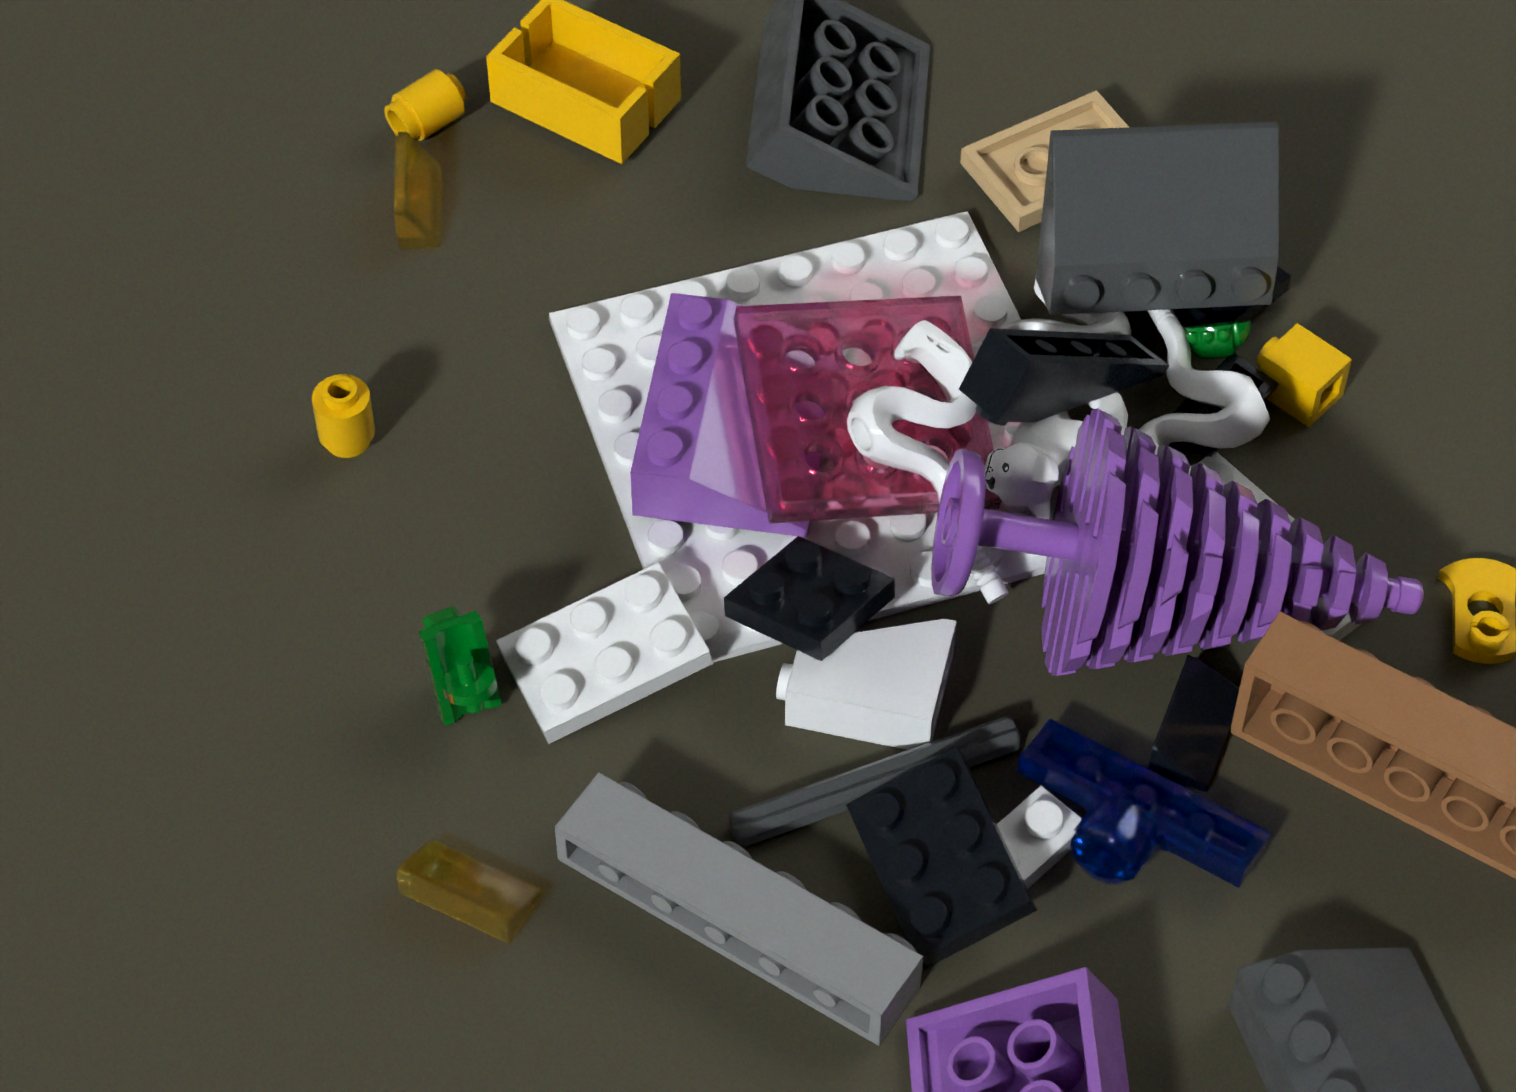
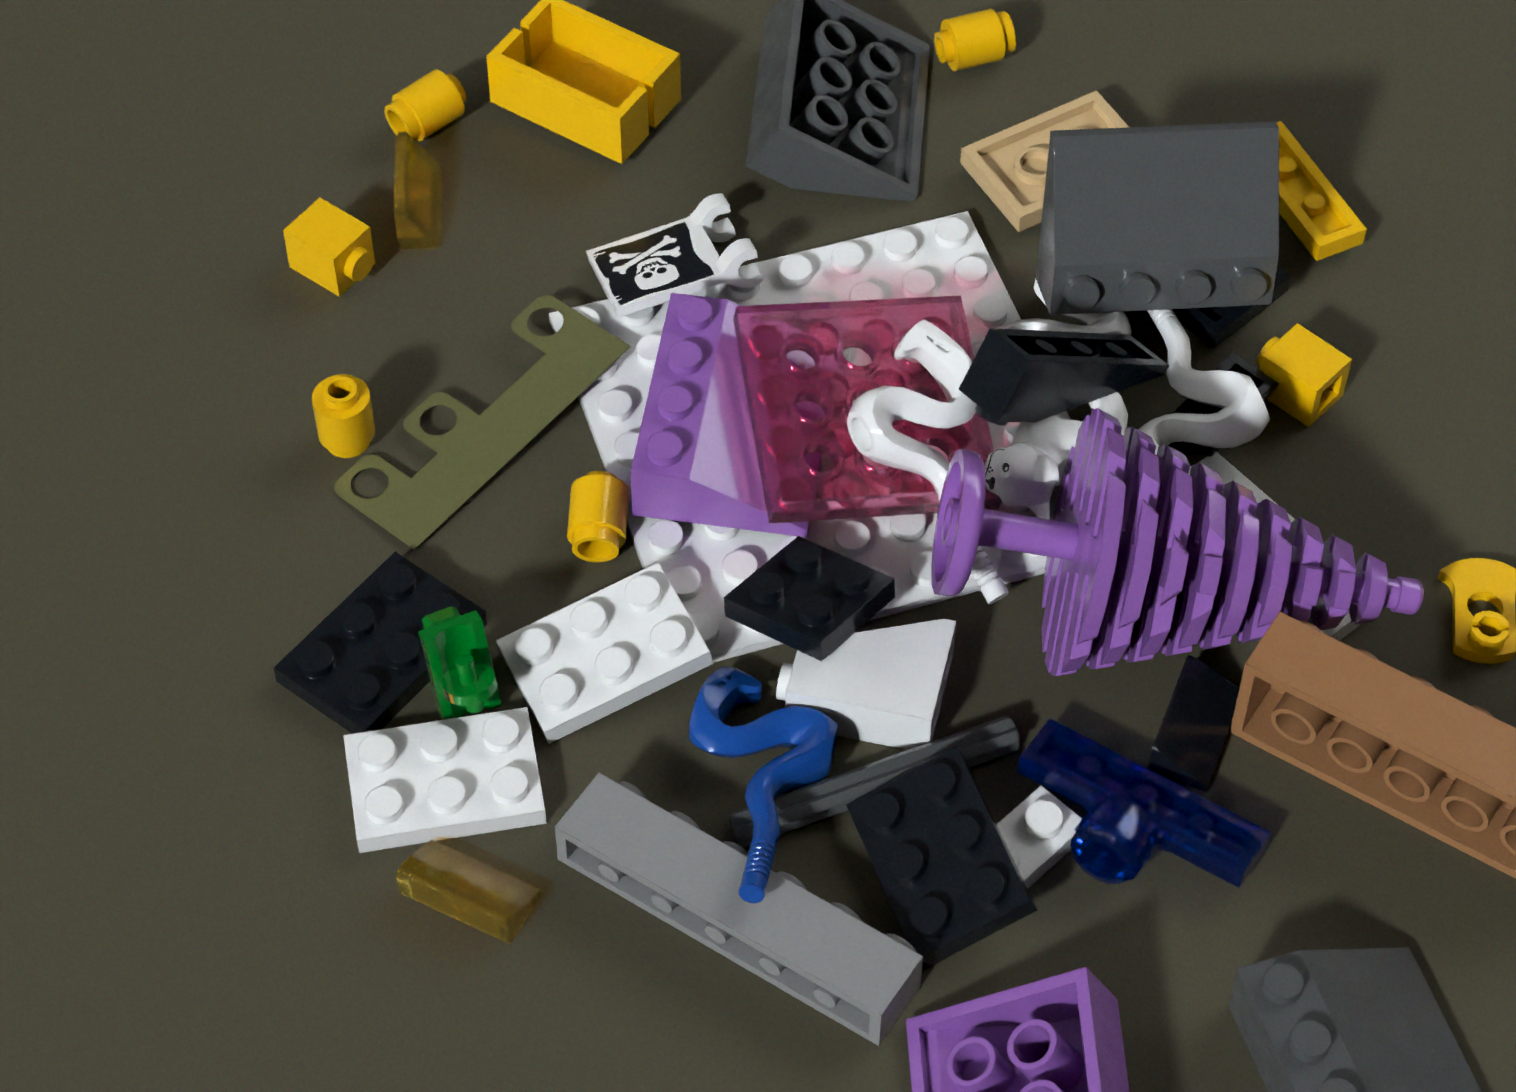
green animal [1185,321,1251,359] -> none
none -> black plate [274,551,487,734]
none -> yellow brick [283,197,375,297]
none -> olive piece [334,295,631,550]
none -> white plate [343,707,547,853]
none -> yellow brick [567,471,629,562]
none -> flag [586,193,763,318]
none -> blue animal [689,666,838,903]
none -> yellow brick [934,8,1016,71]
none -> yellow plate [1276,121,1367,261]

